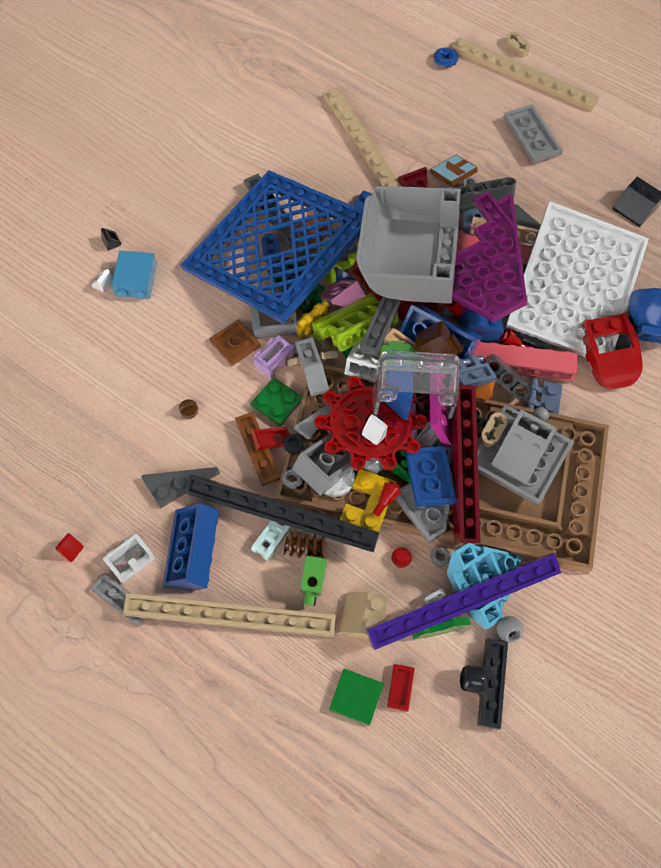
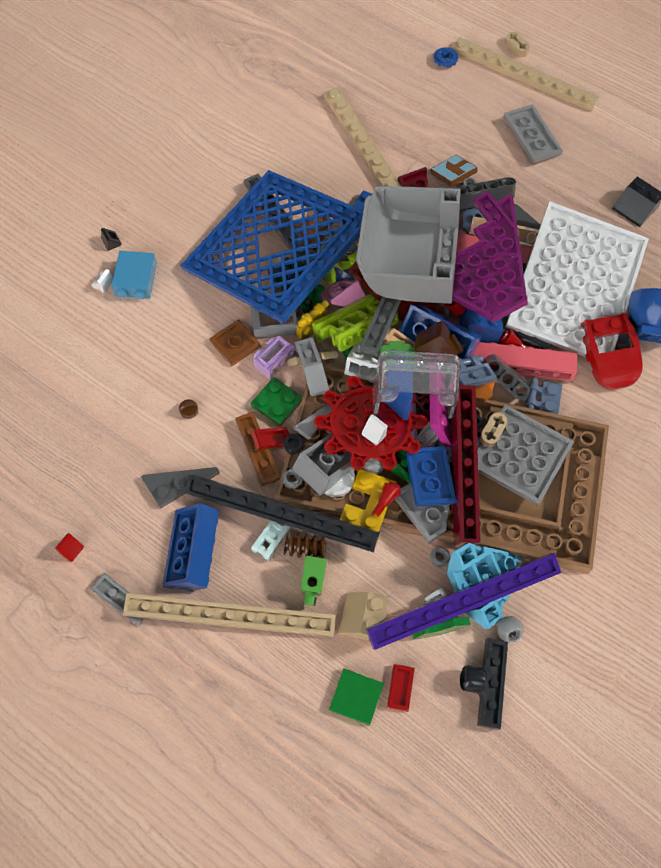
white window [103,533,156,584] -> none
blue plate [261,233,281,265] -> none
red plate [391,547,412,568] -> none
light grey slope [490,407,557,485] -> none

